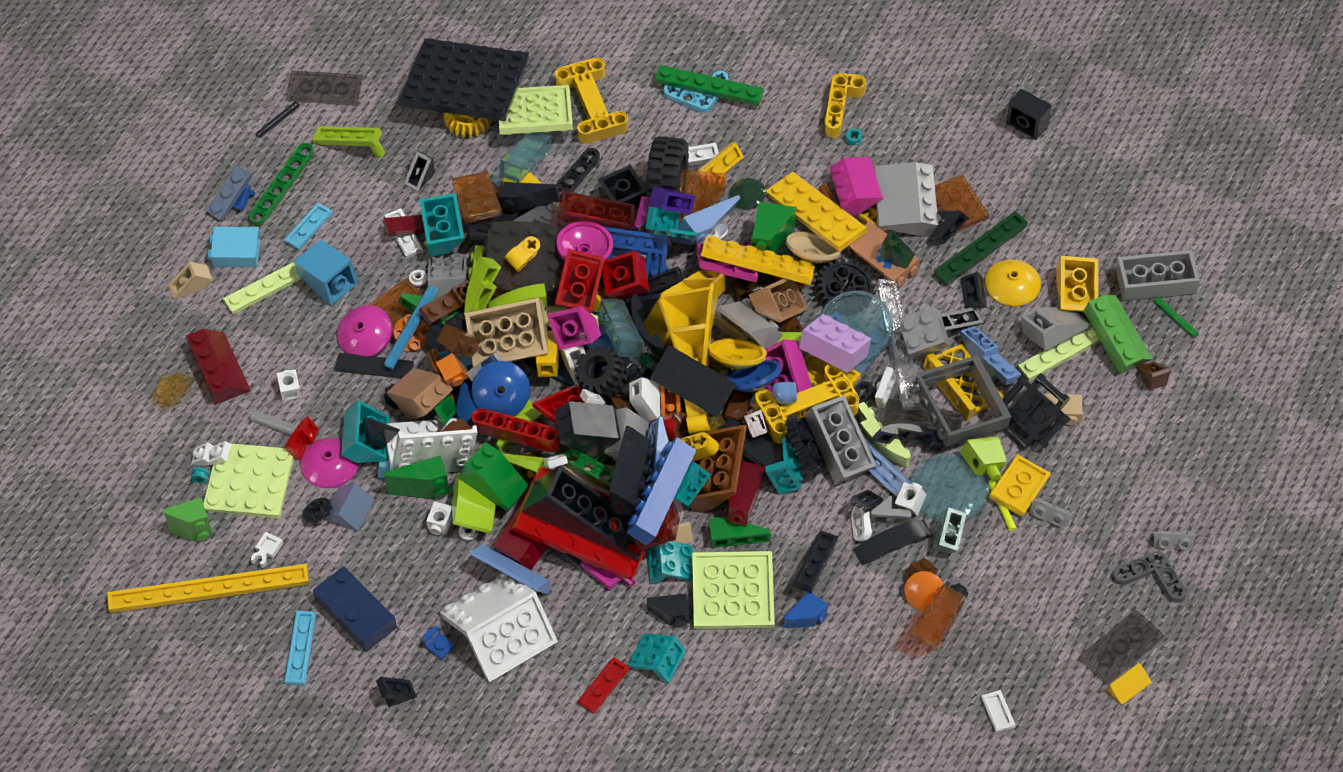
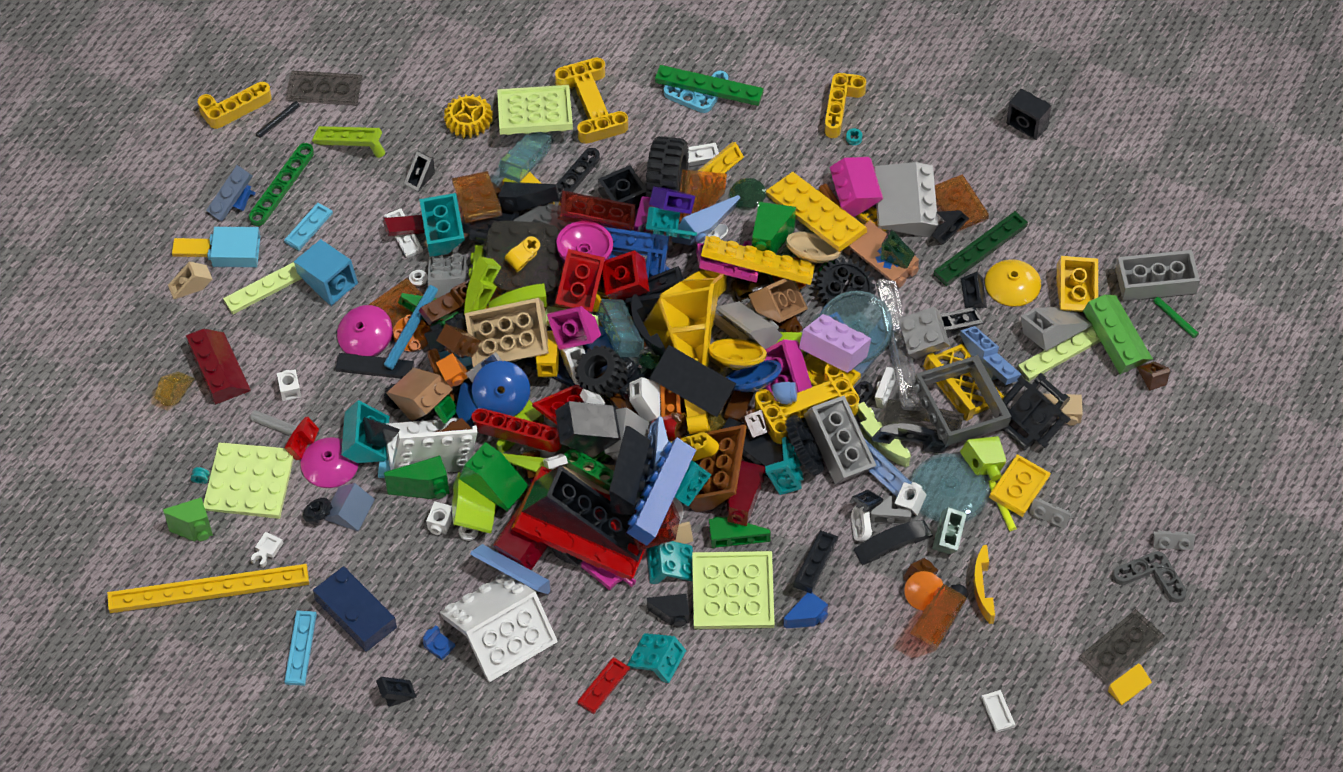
white slope [191,441,231,466] -> none
black plate [399,38,529,121] -> none
none -> yellow tile [172,238,211,257]
none -> yellow beam [198,82,272,129]
none -> yellow slope [973,545,995,624]

